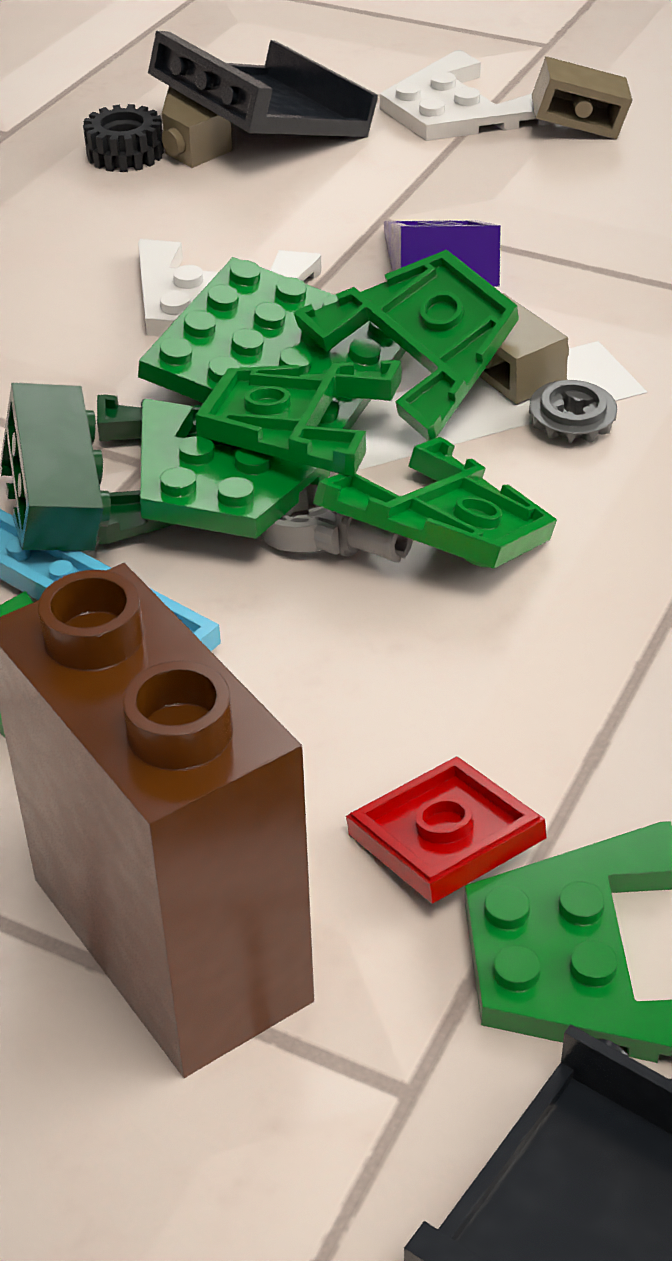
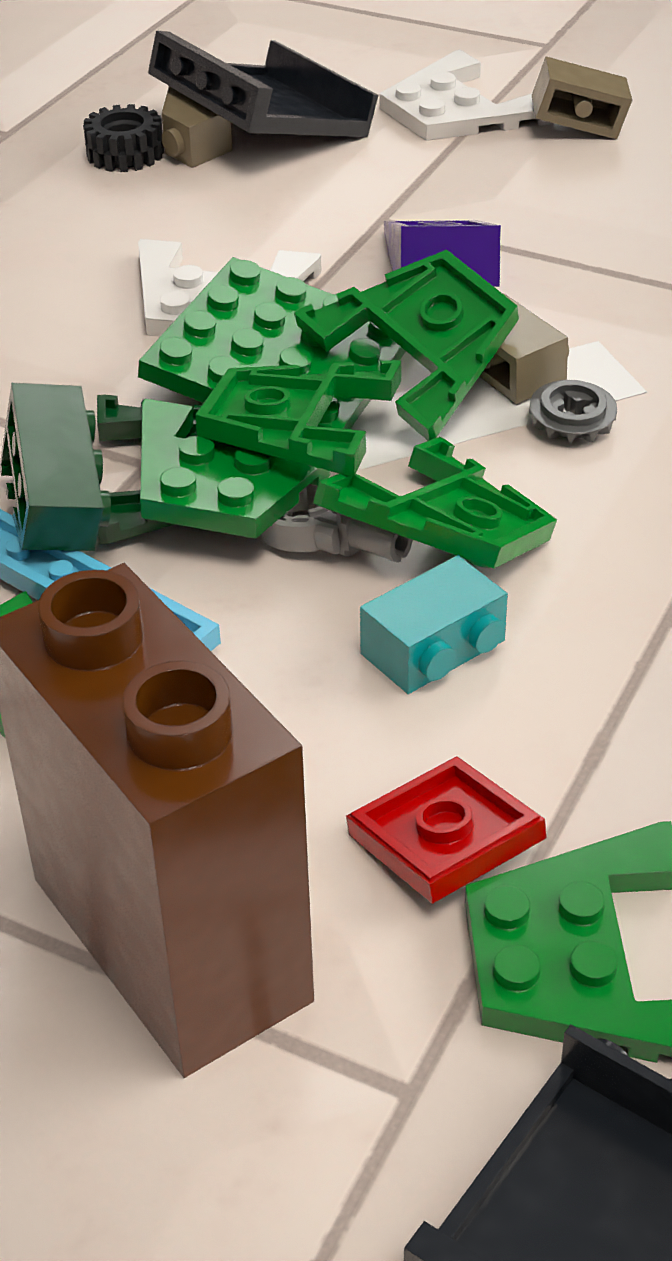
none -> teal brick [360,555,508,695]

